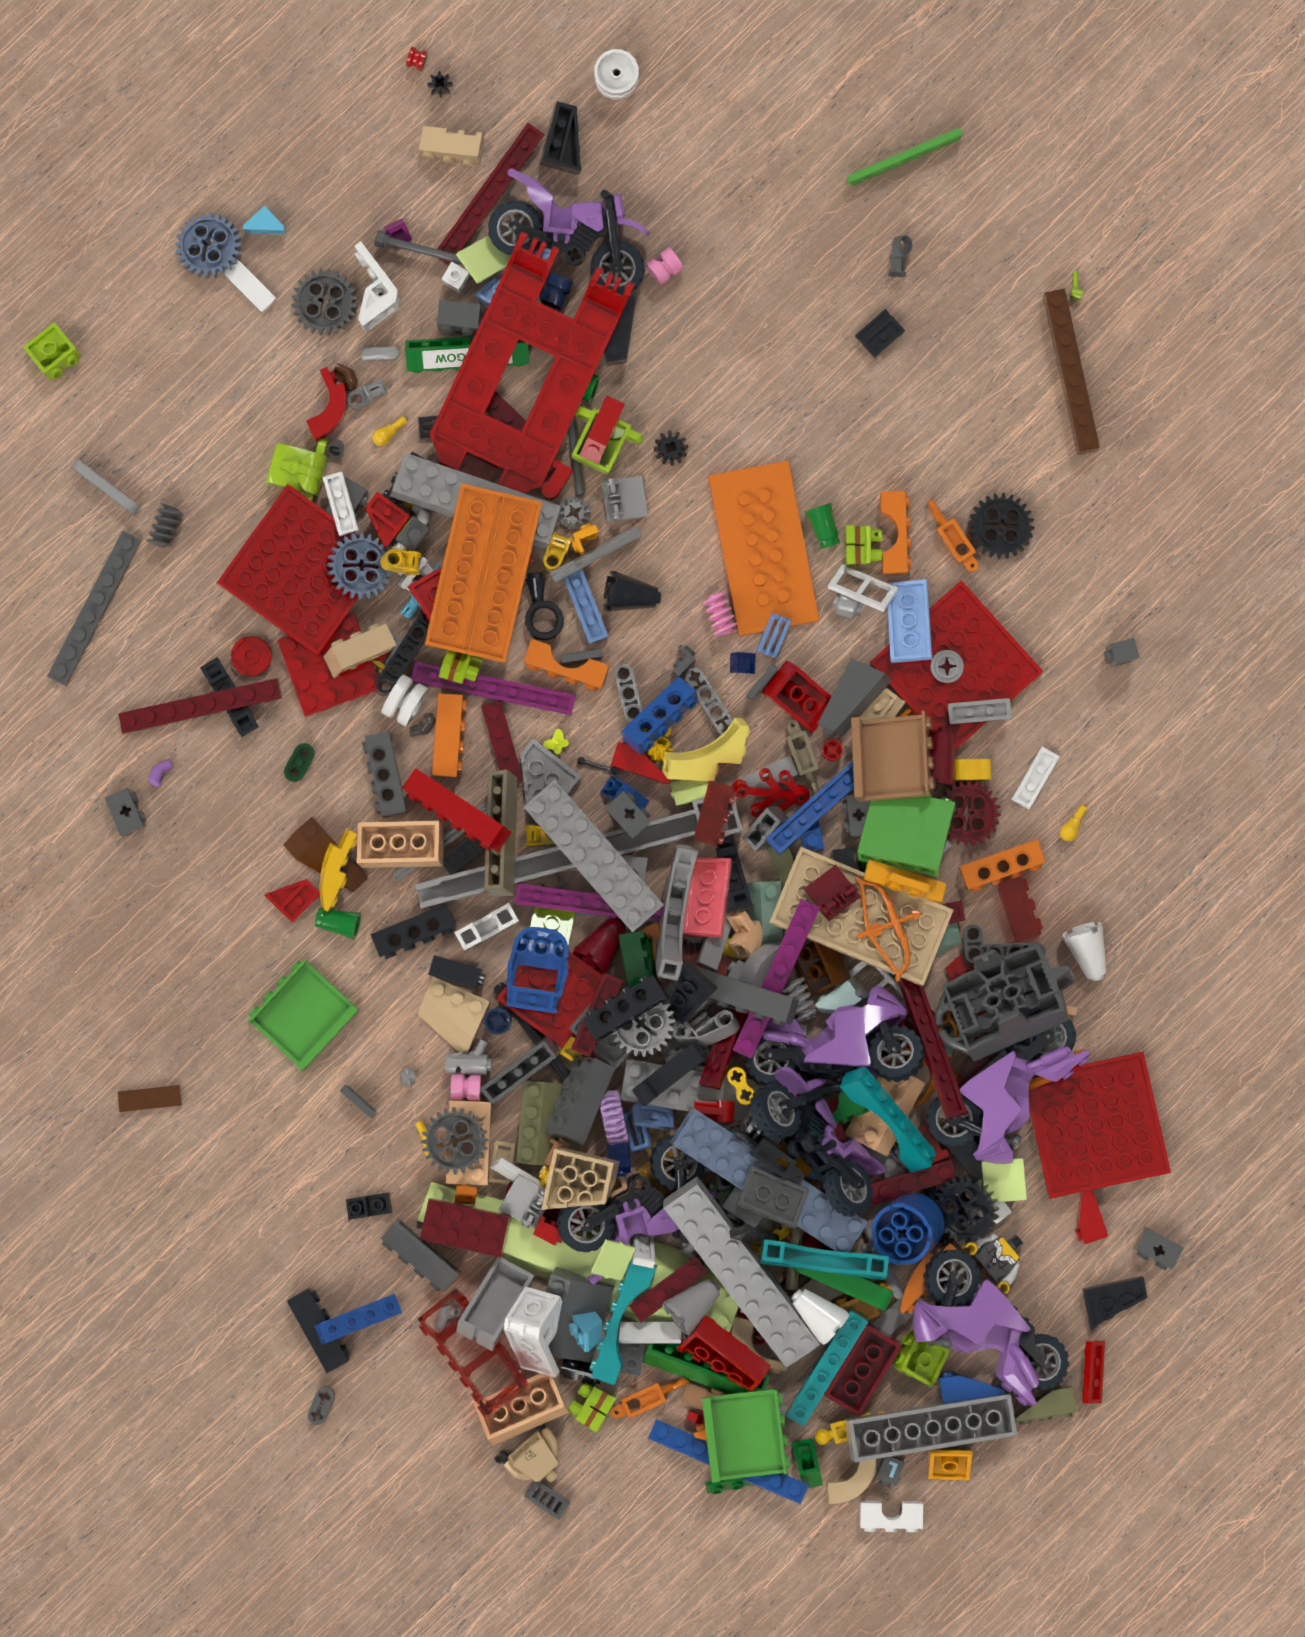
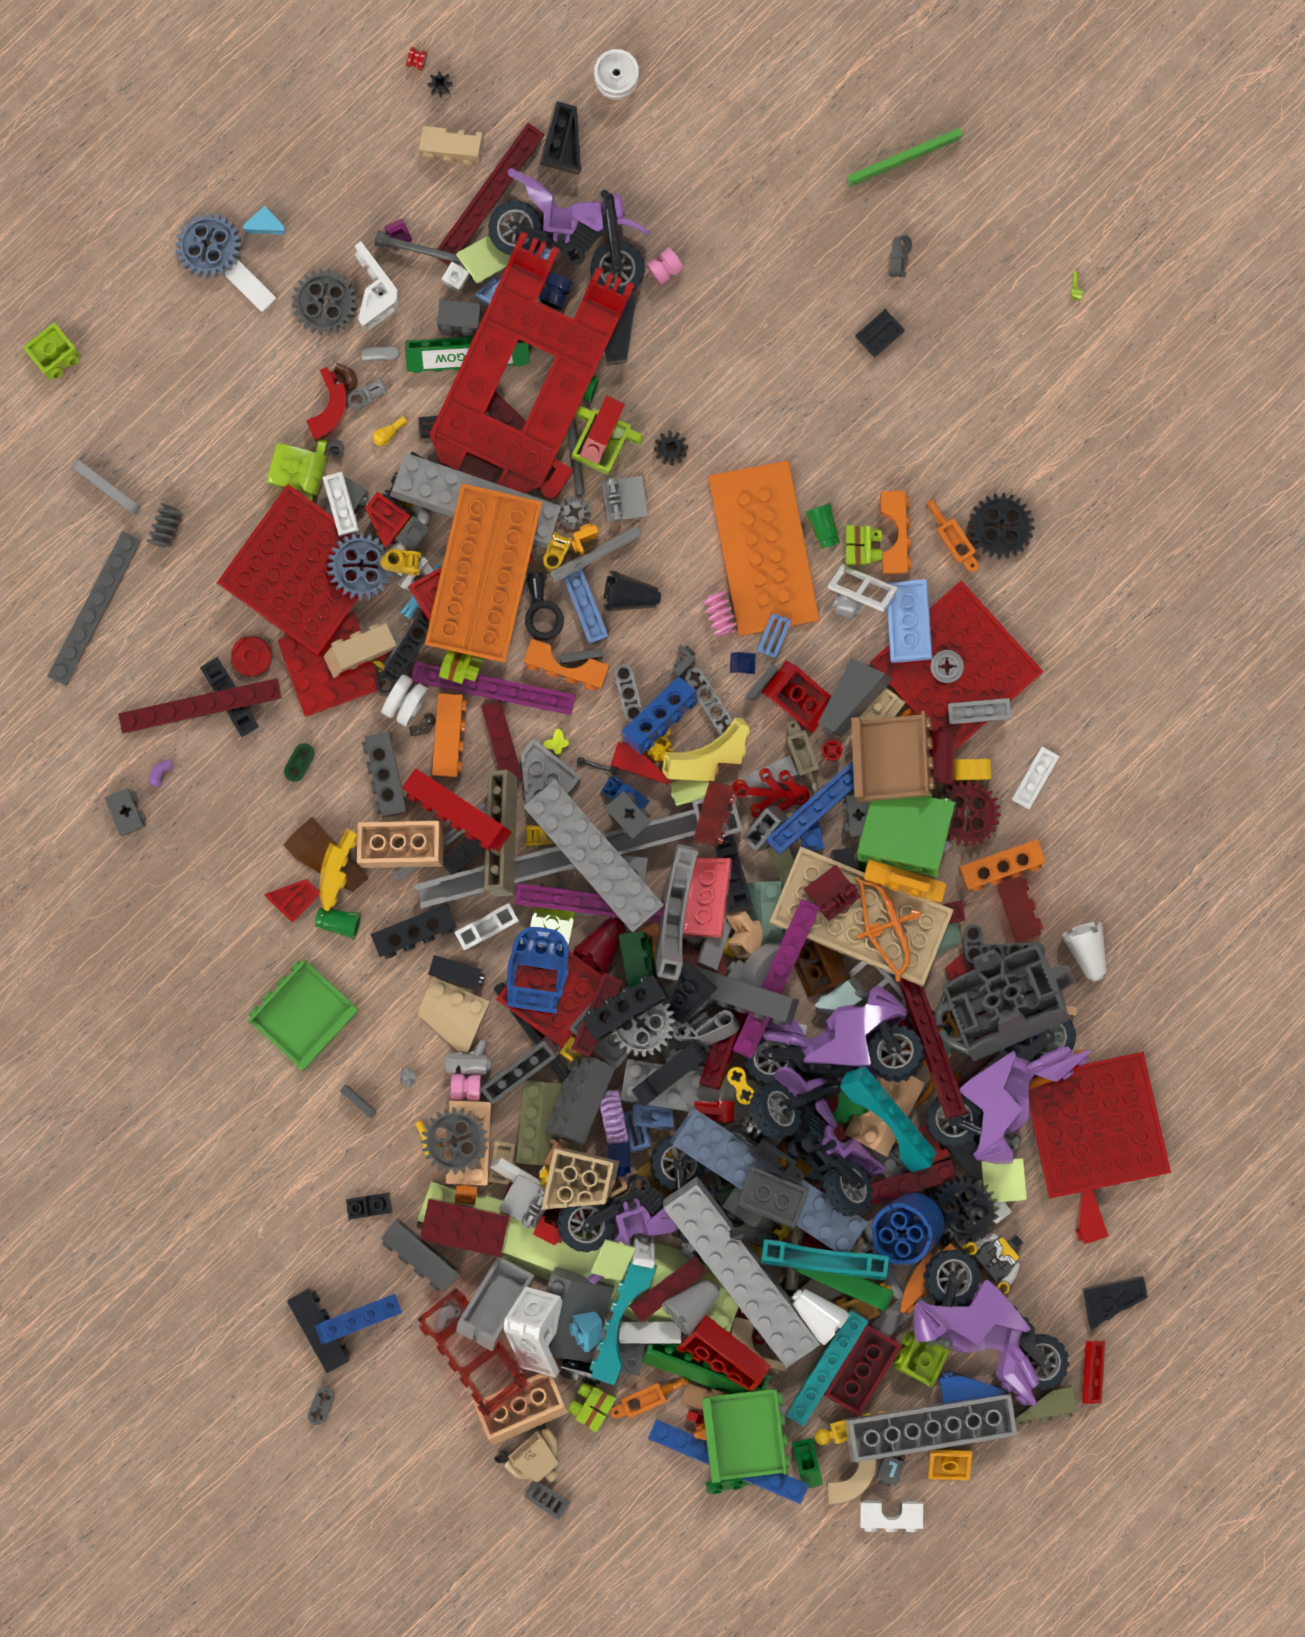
reddish brown tile [118,1085,182,1112] -> none
dark blue wheel [484,1008,512,1035] -> none
light grey piece [782,977,818,1023] -> none
reddish brown brick [1043,288,1100,455] -> none
yellow piece [1059,805,1087,842] -> none
dark grey brick [1104,638,1140,667] -> none
dark grey brick [1133,1227,1184,1271] -> none

